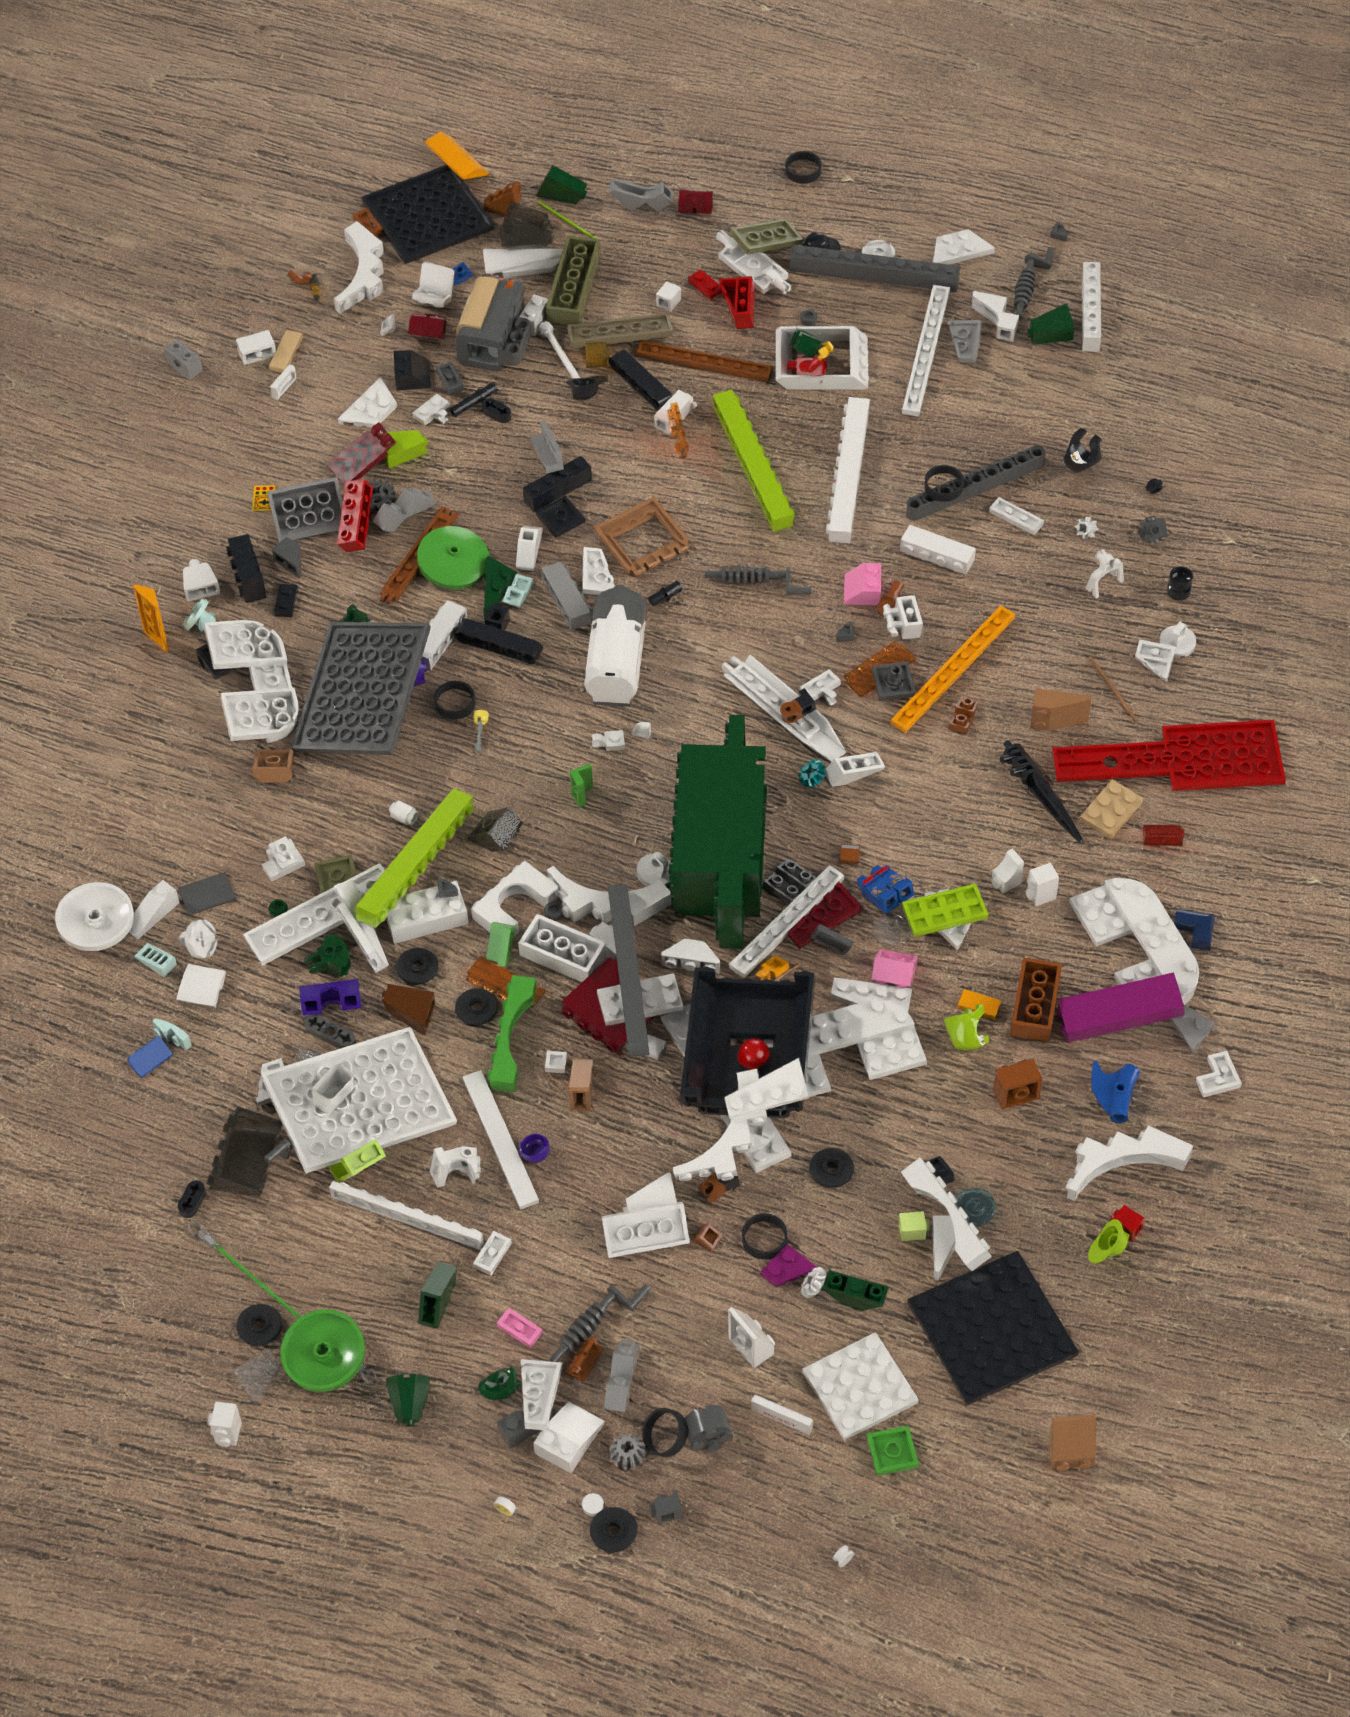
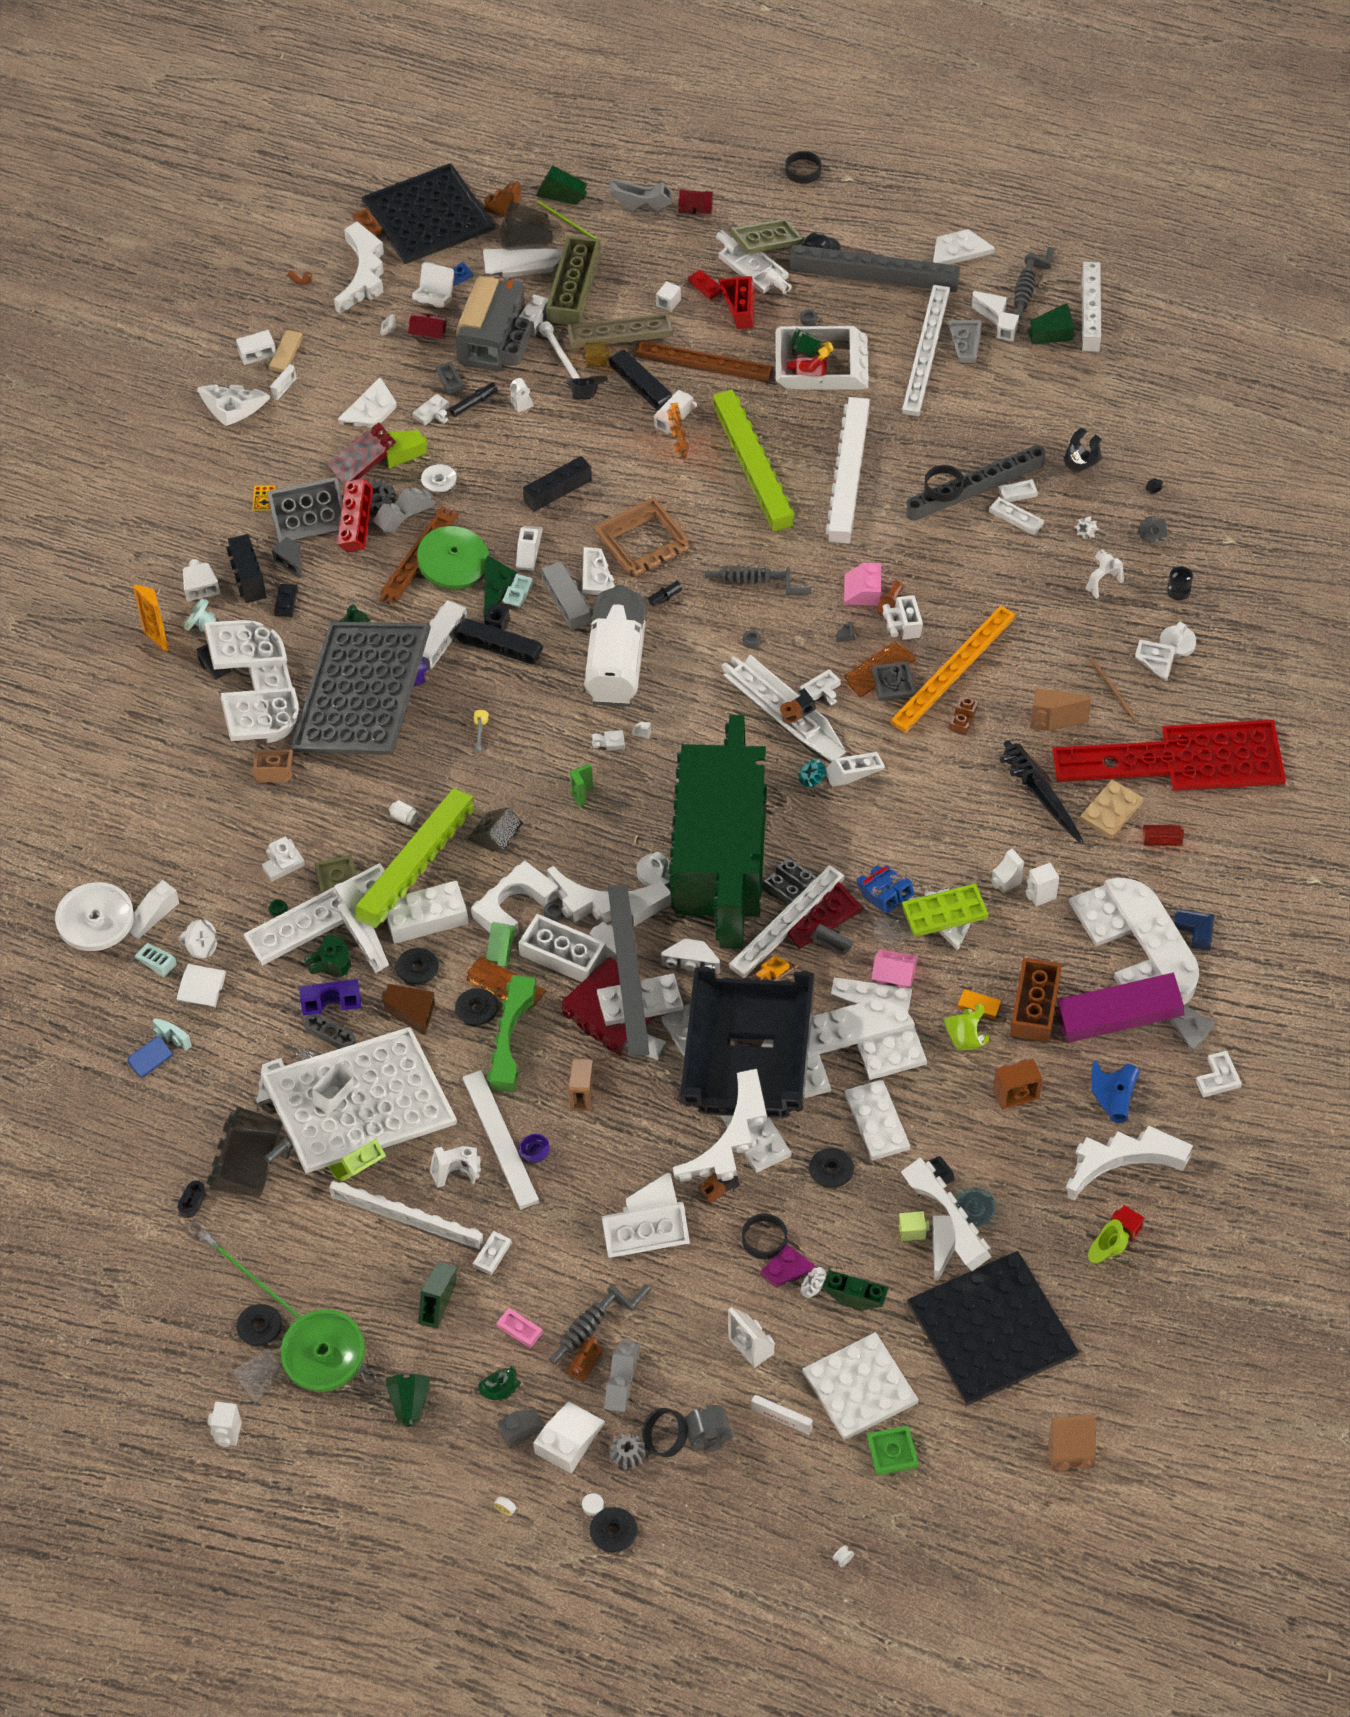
light grey brick [164,340,203,380] -> none
dark grey piece [178,872,236,916] -> none
piece [310,274,320,300] -> none
black slope [394,350,431,391] -> none
light orange slope [425,132,489,180] -> none
black tyre [434,681,476,720] -> none
dark grey tile [437,878,459,898] -> none
black beam [482,398,511,423] -> none
white wing [521,1359,563,1430] -> none
light grey fence [530,420,564,473] -> none
black plate [536,496,585,538] -> none
white plate [545,1051,567,1073] -> none
dark grey brick [649,1490,683,1524] -> none
dark orange slope [692,1222,723,1251] -> none
white wing [724,1058,809,1119] -> none
red hair [737,1038,770,1070] -> none
dark orange tile [839,844,860,865] -> none
white tile [862,240,895,257] -> none
white brick [900,525,976,575] -> none
dark grey tile [1050,222,1068,242] -> none
none -> white brick [197,385,270,426]
none -> white dish [421,464,457,493]
none -> white leg [510,378,533,412]
none -> dark grey tile [743,630,761,649]
none -> white plate [845,1079,910,1161]
none -> white tile [998,479,1038,502]

